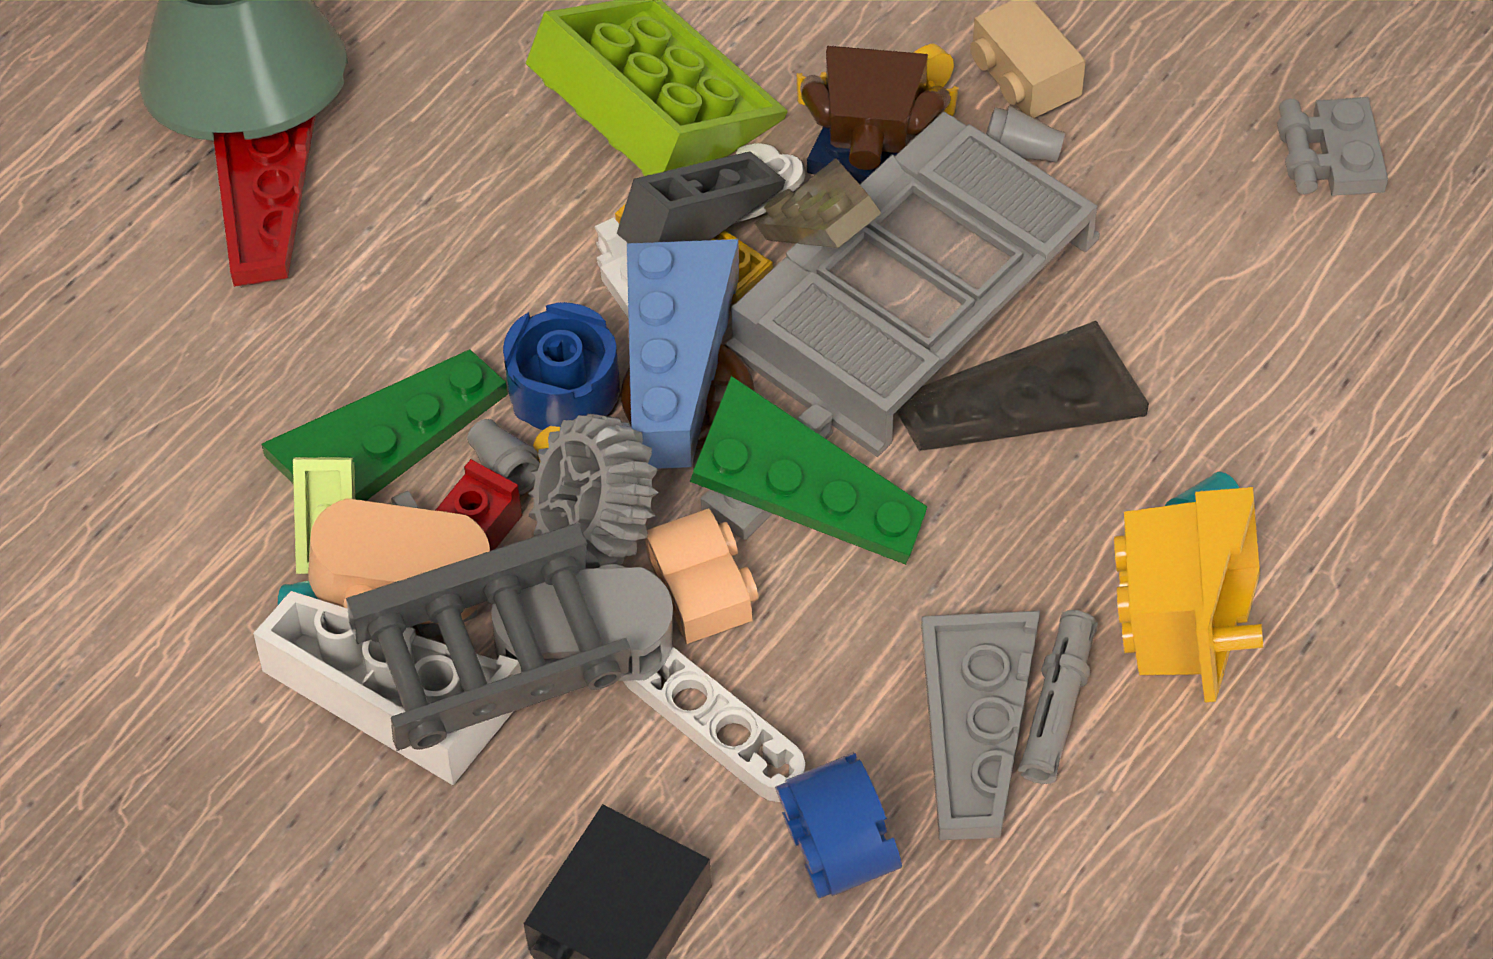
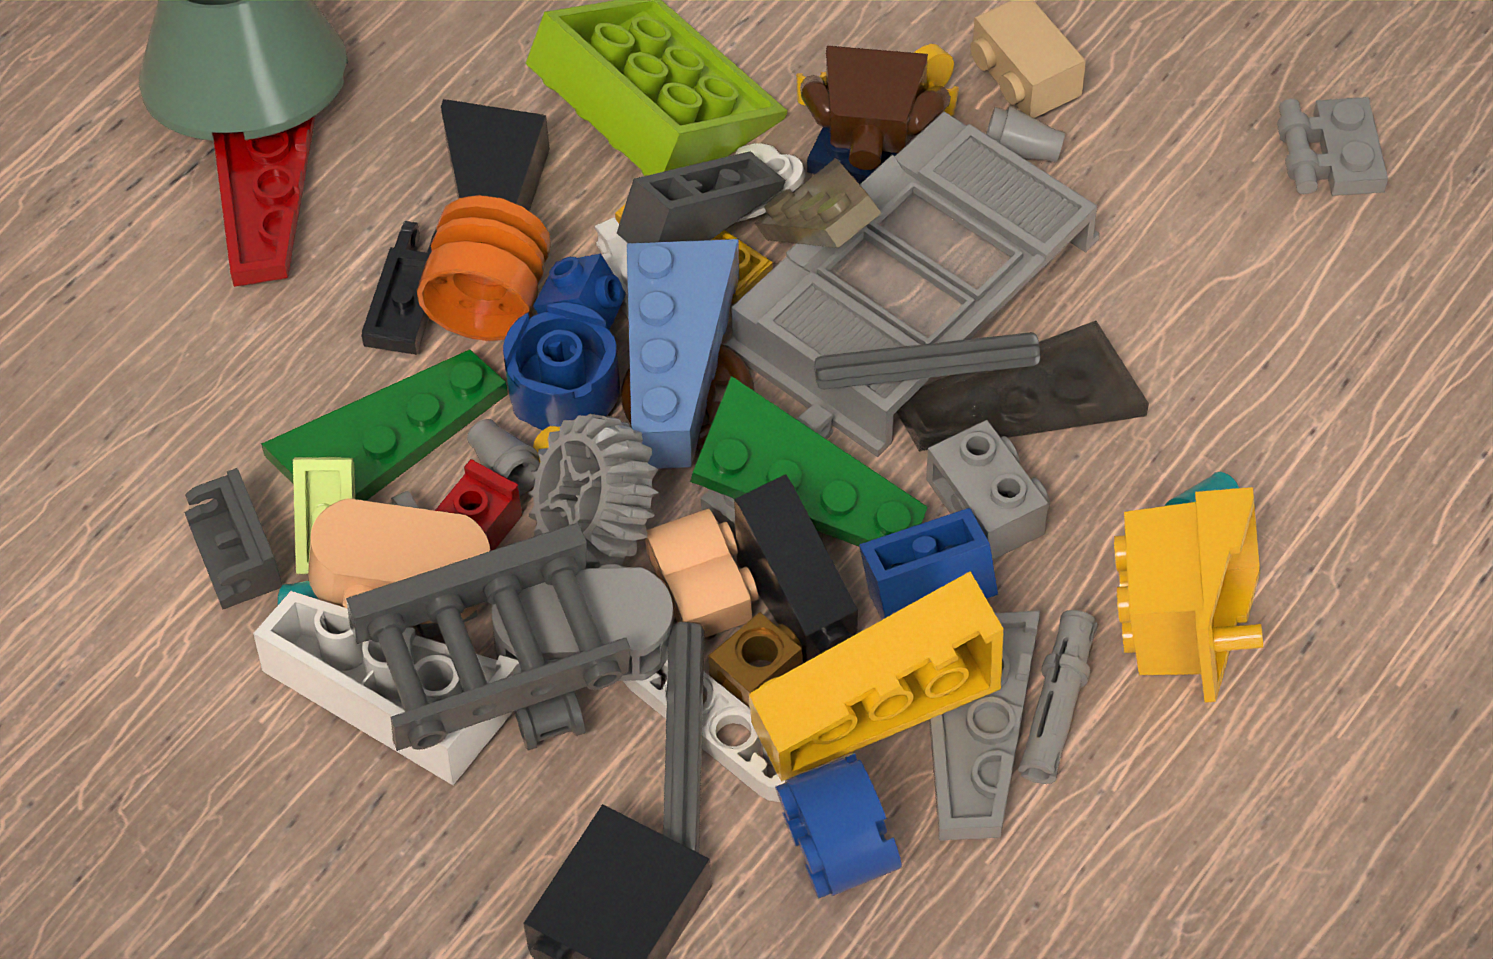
none -> dark grey hinge [184,468,282,610]
none -> black hinge [361,221,437,355]
none -> orange wheel [417,195,551,341]
none -> black slope [441,99,550,211]
none -> dark grey bush [514,691,586,751]
none -> blue brick [533,253,626,329]
none -> dark grey axle [663,622,705,853]
none -> pearl gold brick [708,612,802,708]
none -> black slope [734,474,858,663]
none -> yellow wedge [748,571,1004,782]
none -> dark grey axle [814,332,1040,390]
none -> blue brick [859,508,998,620]
none -> light grey brick [926,420,1050,560]

